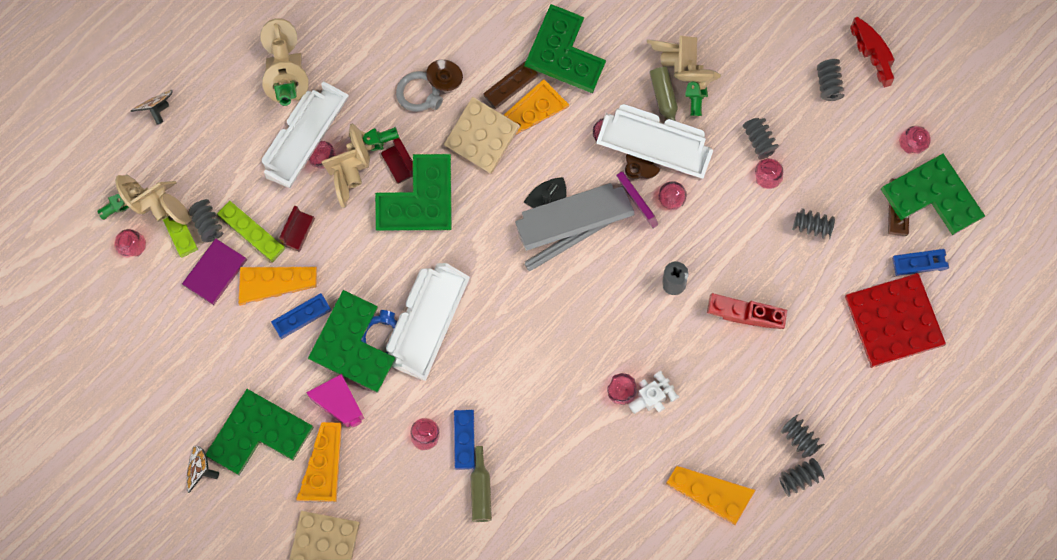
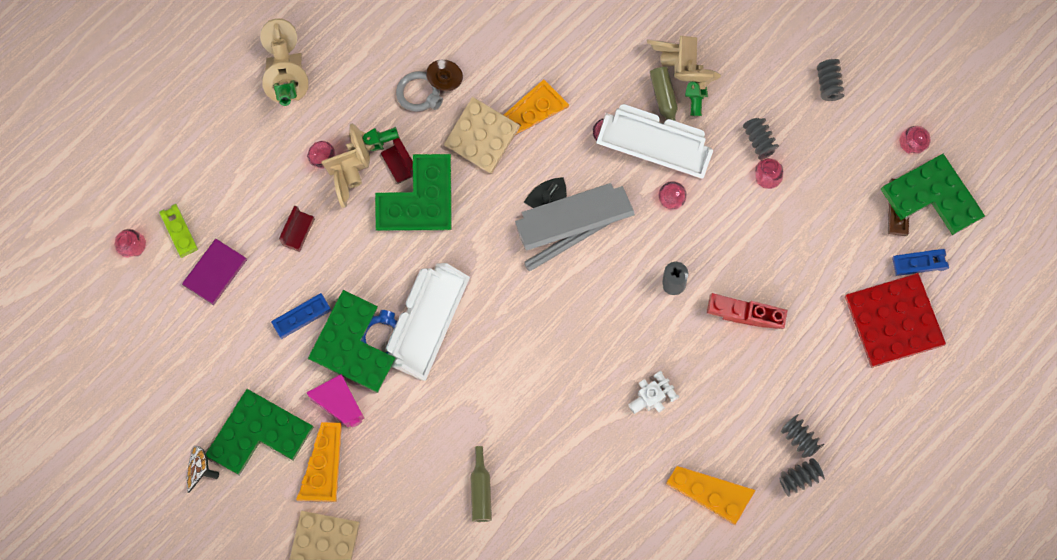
tan piece [97,174,191,225] -> none
shield [131,90,173,125] -> none
dark grey piece [189,199,224,242] -> none
lime plate [217,201,285,263] -> none
light orange wing [238,267,317,306] -> none
white slope [262,81,349,188] -> none
clear pink hair [410,418,440,450] -> none
blue plate [454,410,475,470] -> none
reddish brown plate [483,61,538,109] -> none
green plate [524,4,606,94] -> none
clear pink hair [607,373,637,405] -> none
magenta tile [616,171,658,228] -> none
reddish brown plate [625,154,660,179] -> none
dark grey piece [792,208,835,240] -> none
red slope [850,17,895,88] -> none

